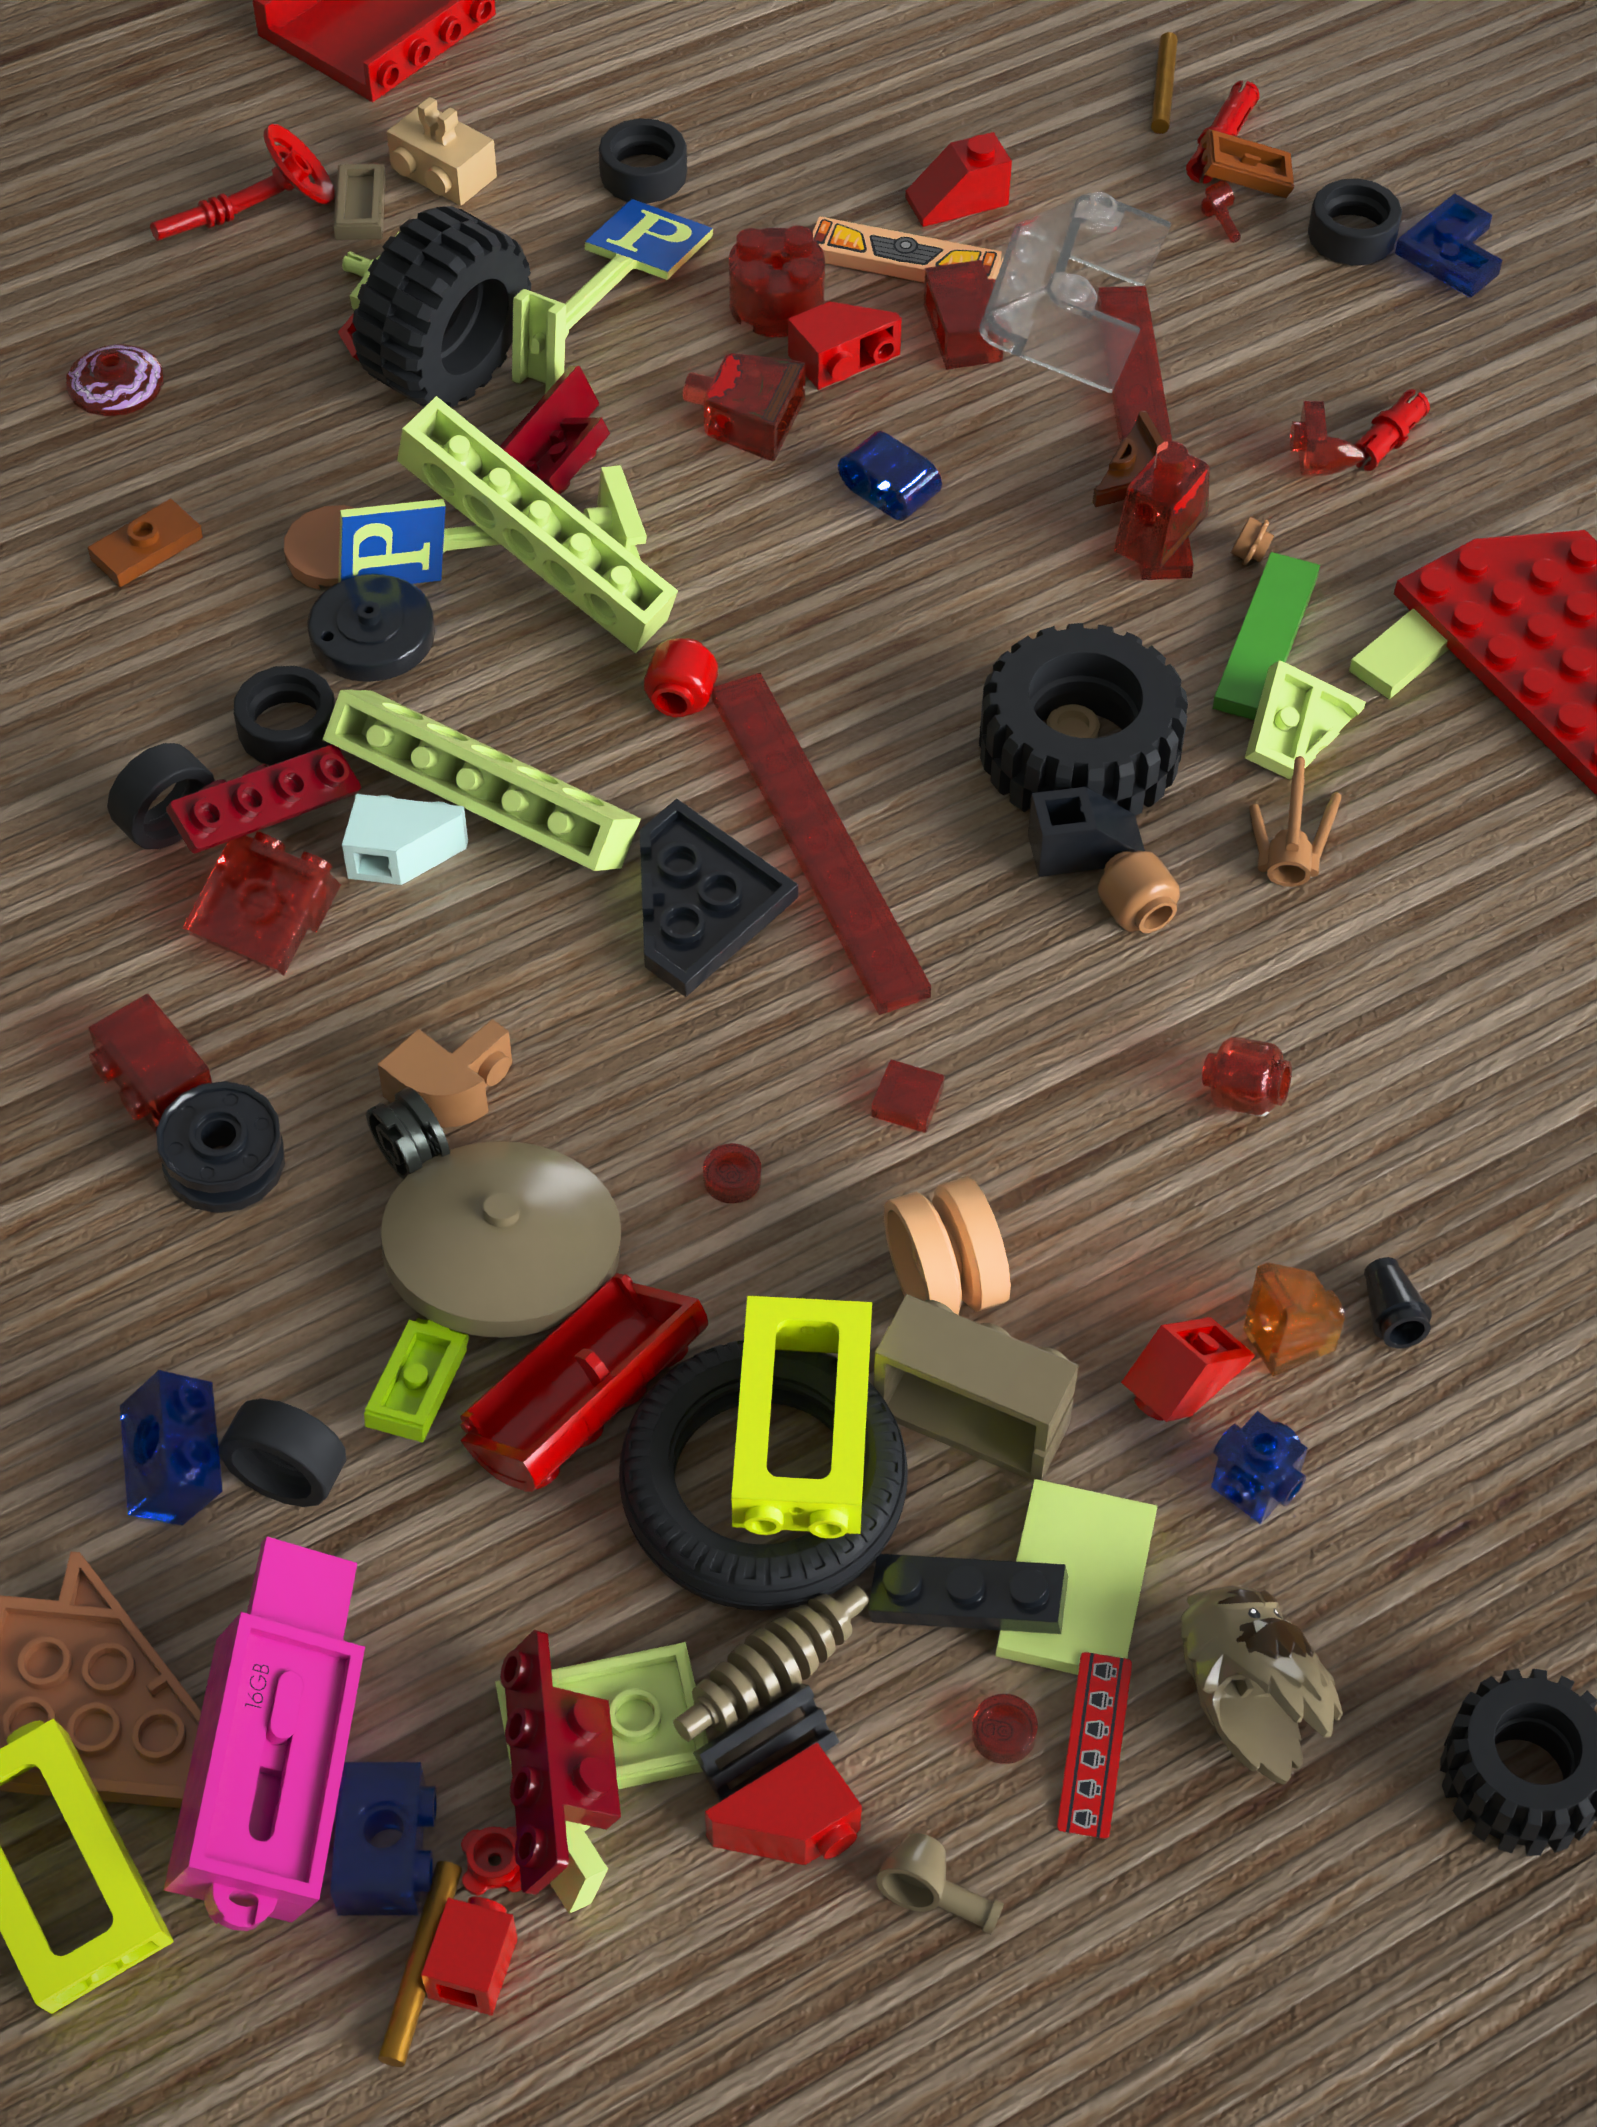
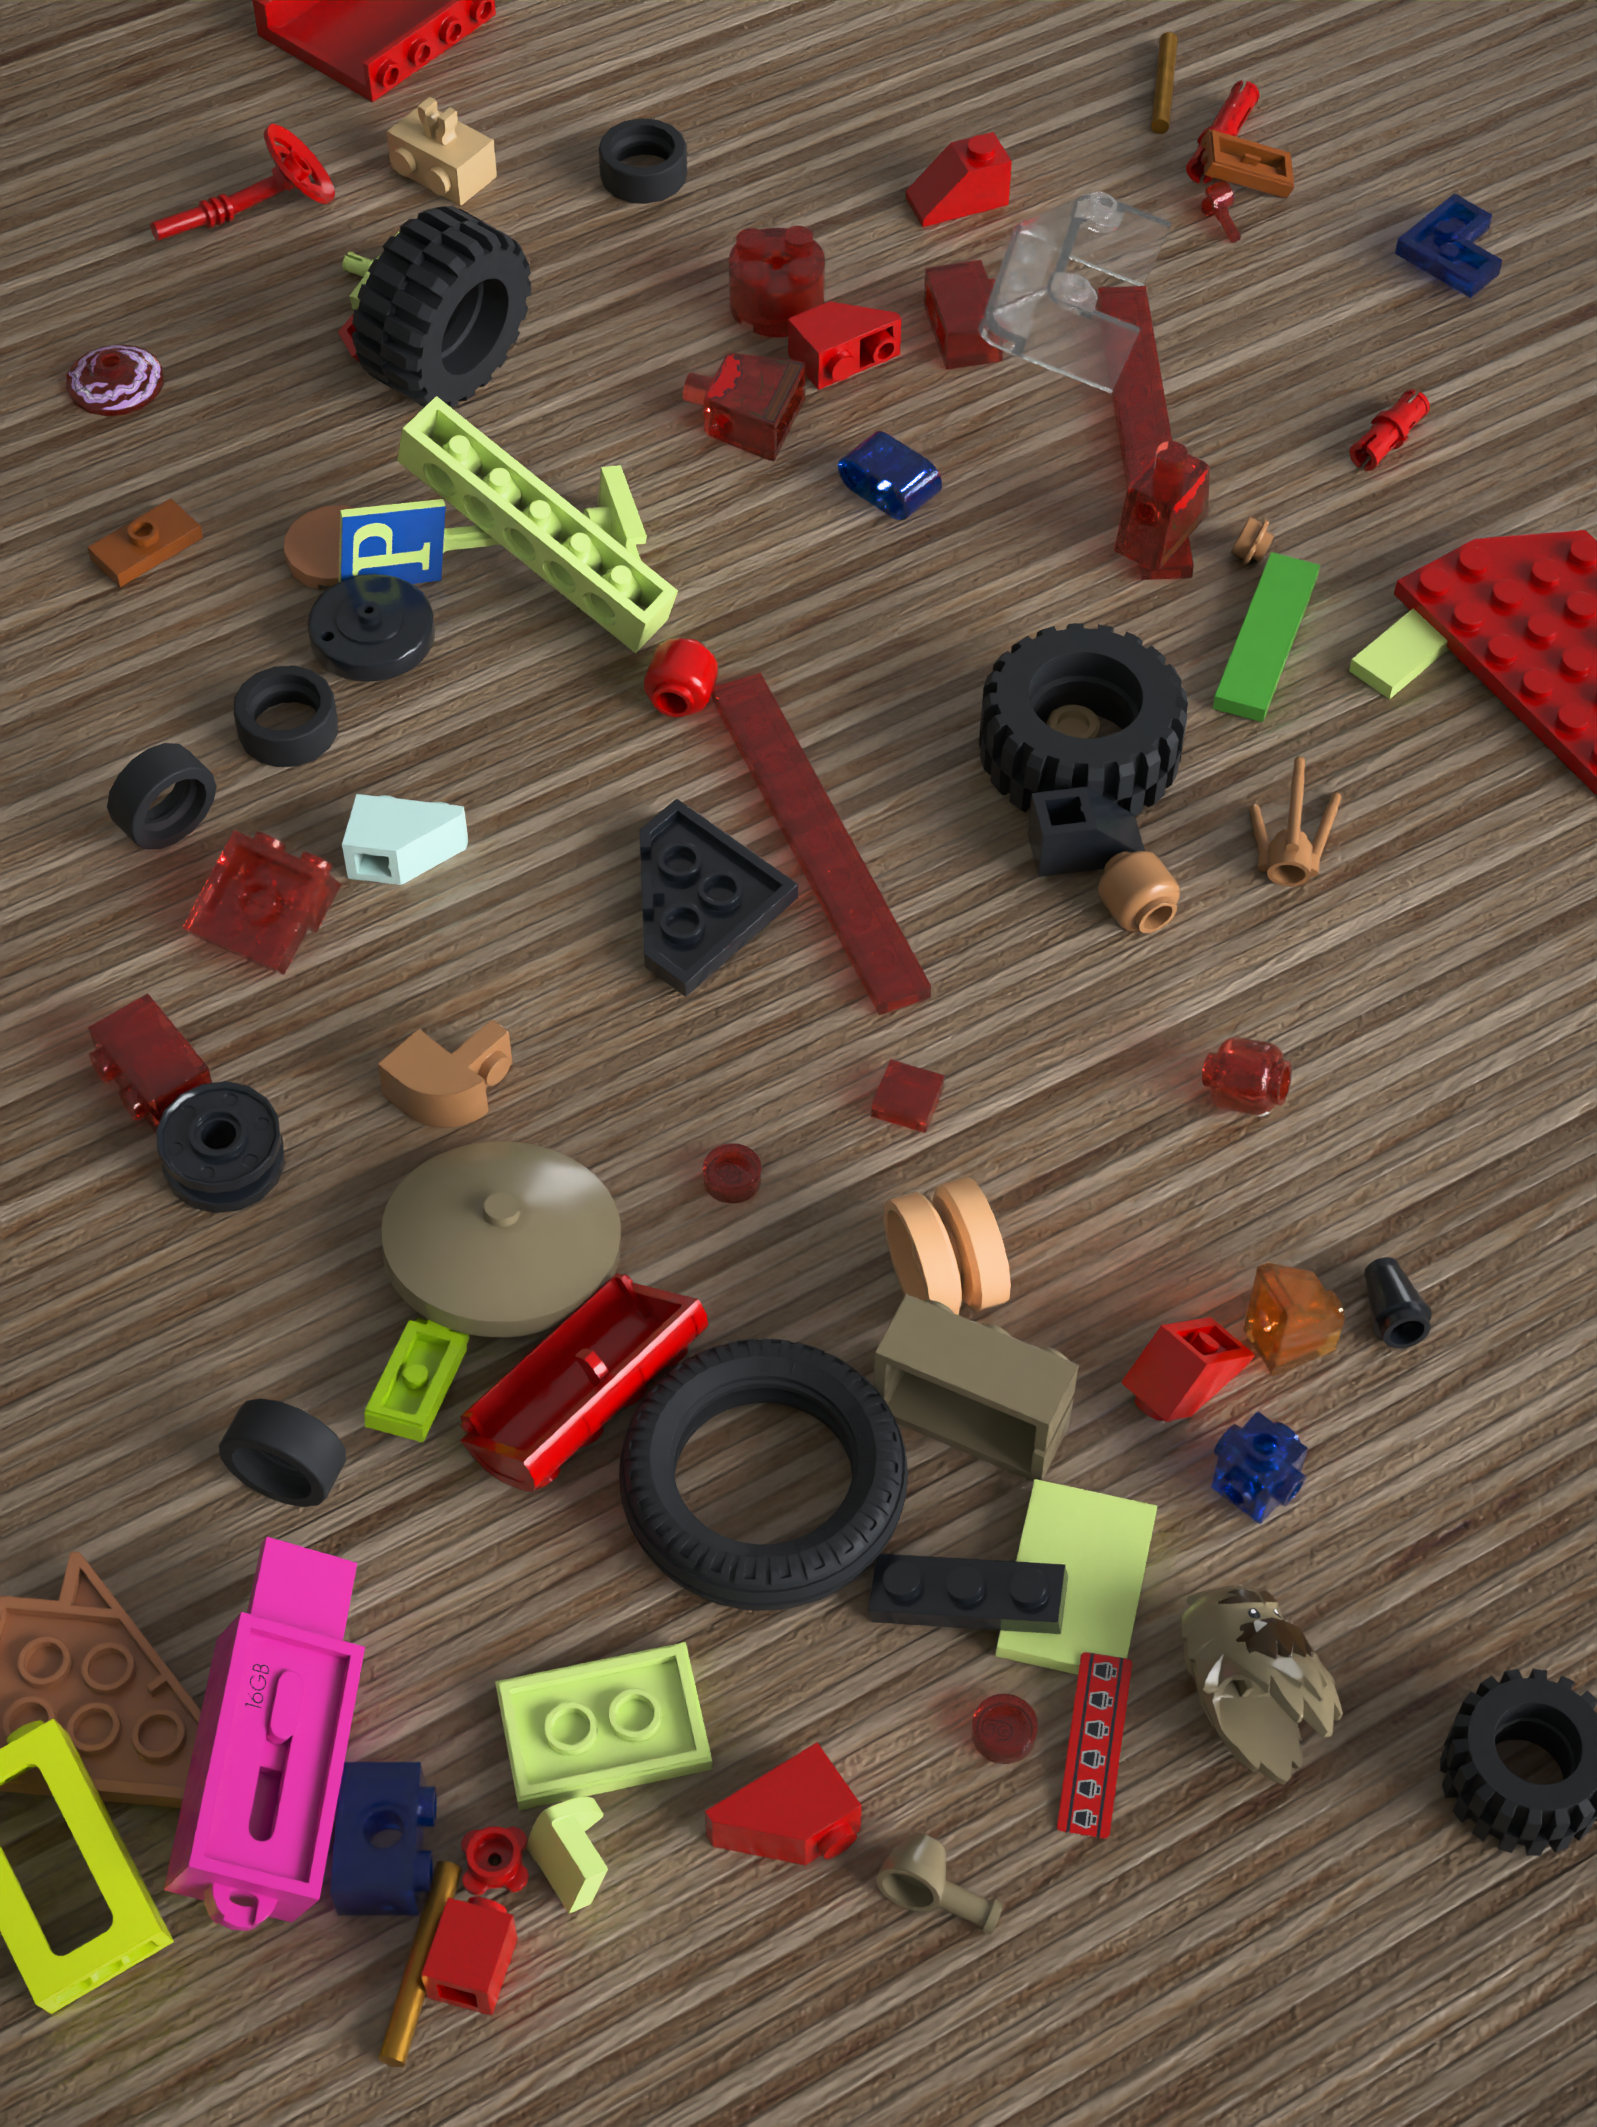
clear blue brick [120,1370,223,1526] -> none
dark red bracket [166,744,361,854] -> none
yellowish green brick [323,690,641,871] -> none
dark tan tile [334,164,386,240] -> none
pearl dark grey wheel [366,1087,450,1179] -> none
dark red bracket [499,366,610,494] -> none
dark red bracket [500,1630,621,1895] -> none
yellowish green piece [512,199,713,394] -> none
dark tan piece [673,1585,869,1742] -> none
black tile [693,1684,839,1802] -> none
neon yellow piece [731,1296,872,1538] -> none
tile [807,216,1002,295] -> none
reddish brown tile [1092,411,1183,508] -> none
yellowish green wing [1245,660,1366,780] -> none
clear red plate [1290,401,1364,476] -> none
black tyre [1308,178,1402,265] -> none

